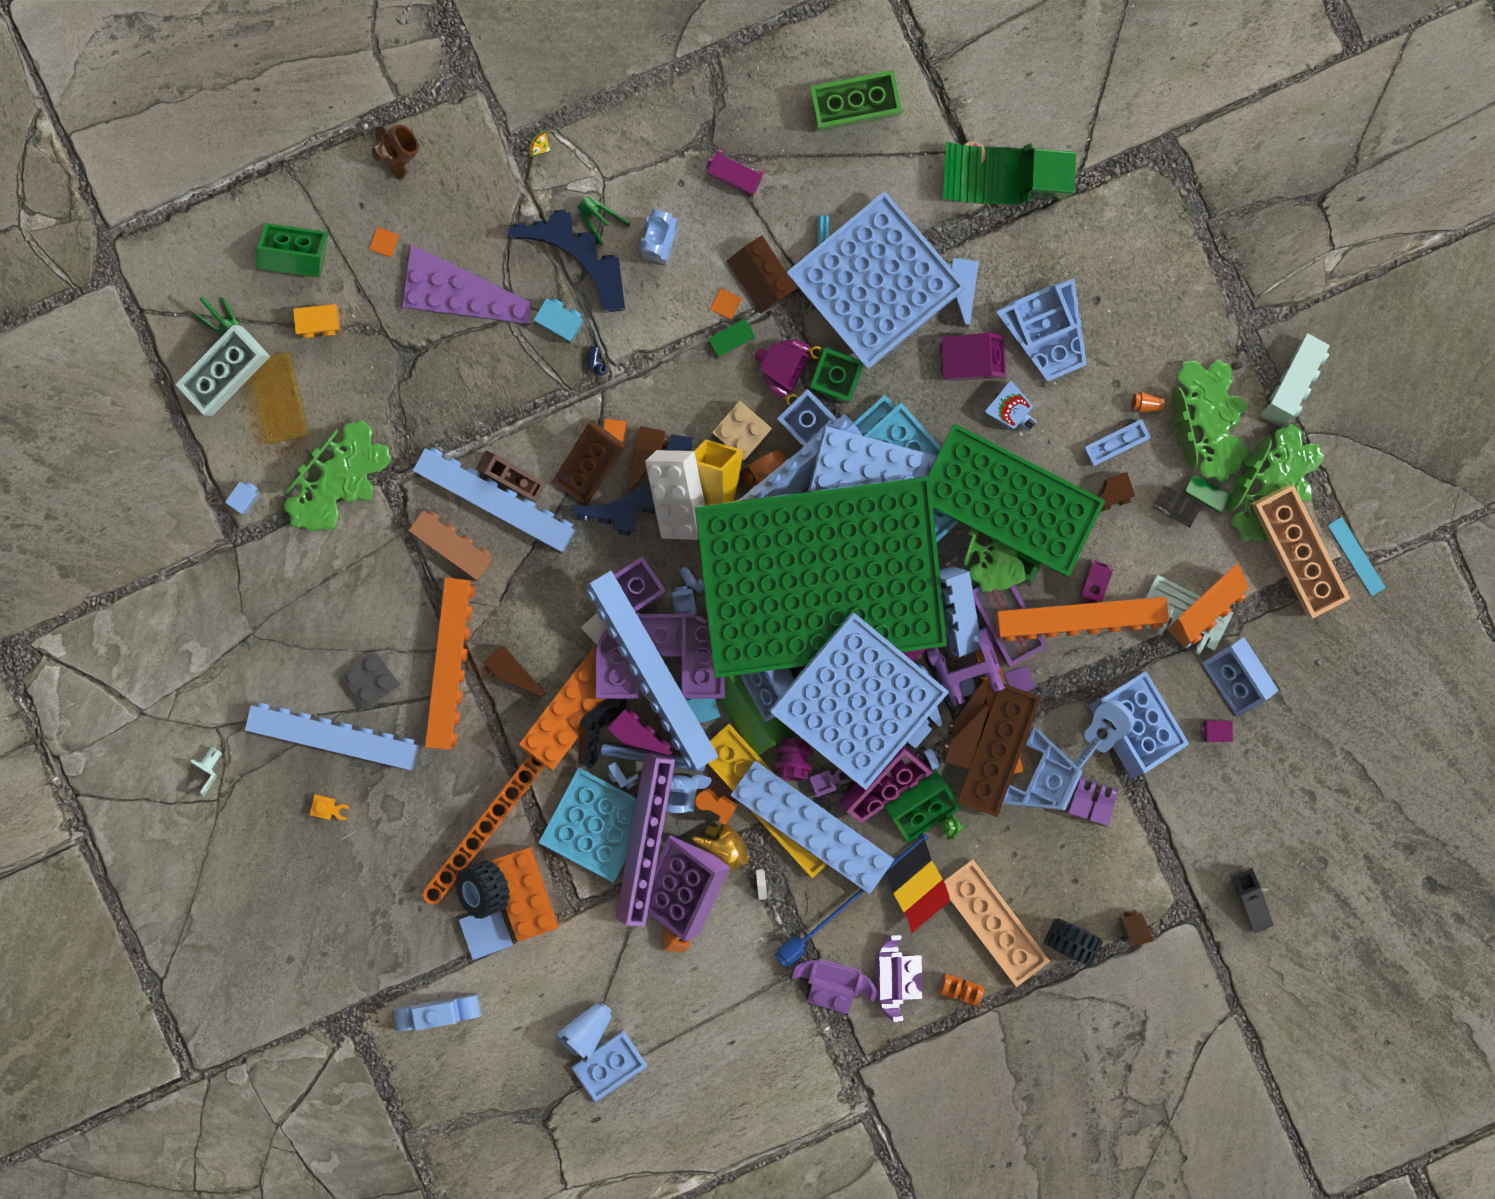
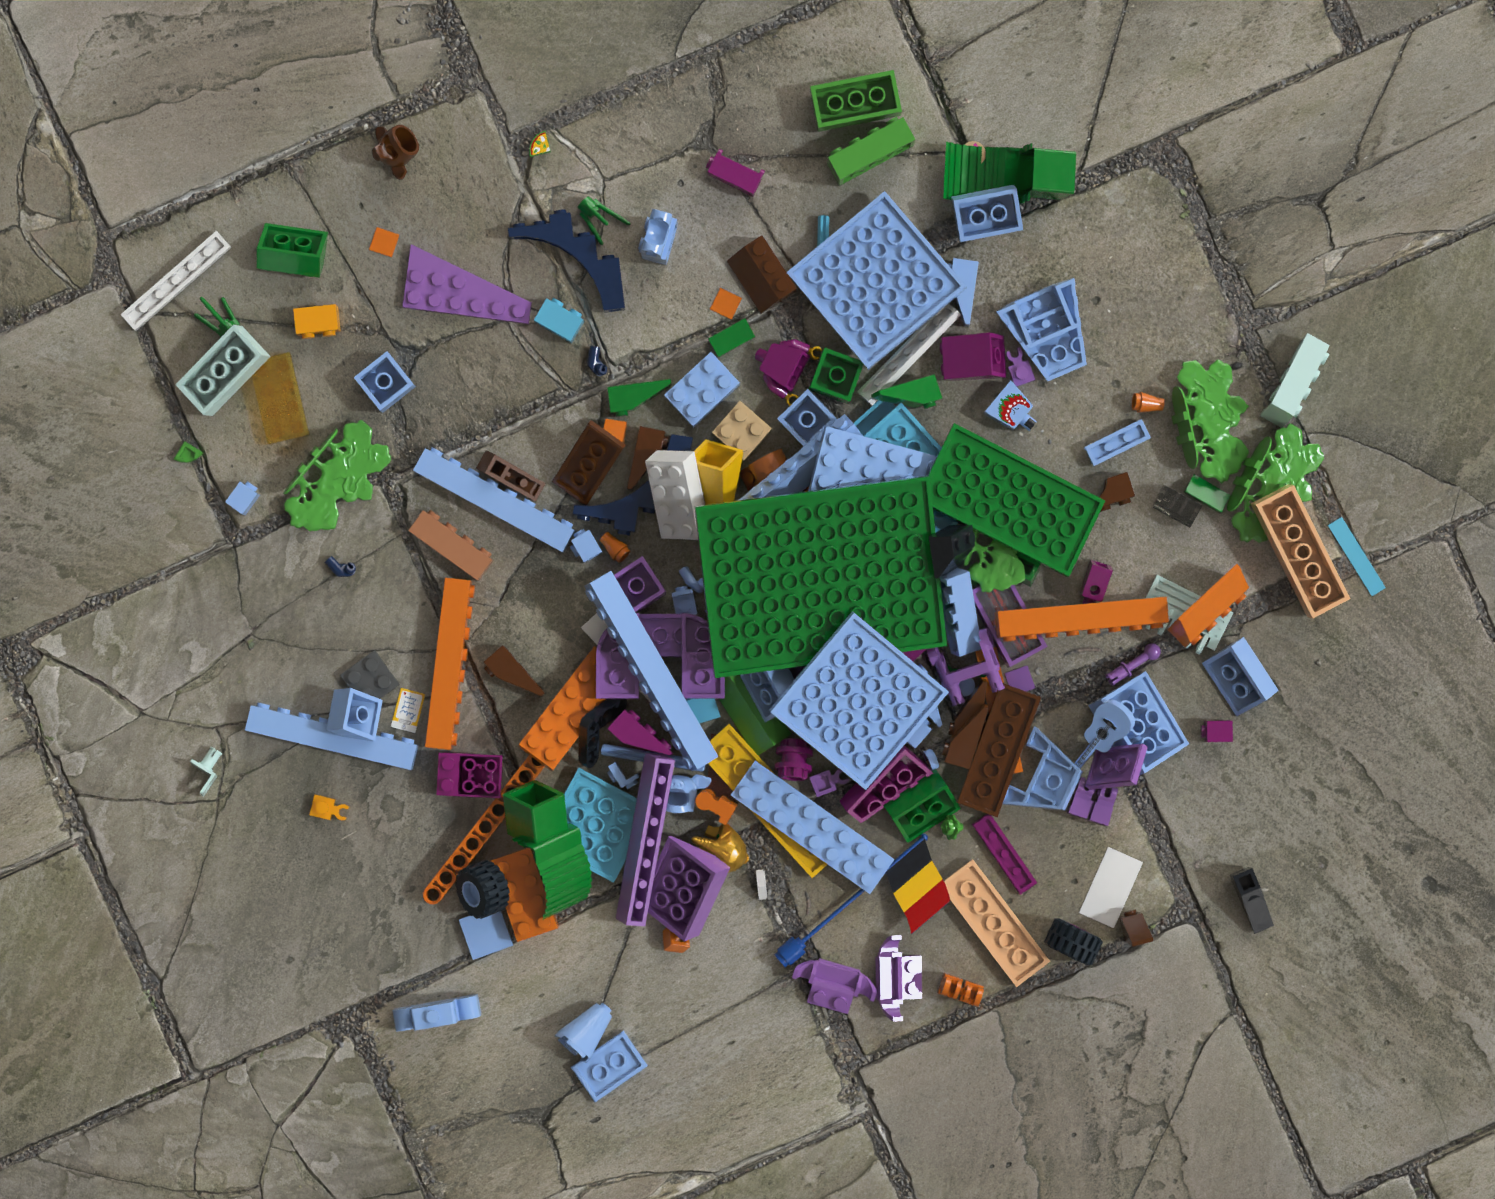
none -> white plate [121,231,232,331]
none -> bright green tile [174,441,204,463]
none -> dark blue arm [324,556,356,577]
none -> light blue slope [326,688,383,741]
none -> light blue brick [354,351,416,413]
none -> white sticker [391,688,425,733]
none -> magenta slope [437,752,503,798]
none -> green piece [503,780,592,920]
none -> light blue brick [570,529,603,563]
none -> orange cone [599,532,631,563]
none -> green slope [607,379,672,417]
none -> light blue brick [664,352,740,428]
none -> bright green brick [827,117,915,186]
none -> white plate [857,304,961,405]
none -> green slope [871,374,943,409]
none -> black slope [929,525,975,578]
none -> light blue brick [951,185,1023,242]
none -> magenta tile [972,814,1037,895]
none -> medium lavender plate [1006,347,1035,387]
none -> white sticker [1079,847,1143,928]
none -> medium lavender tile [1085,743,1148,790]
none -> medium lavender pin [1105,643,1161,686]

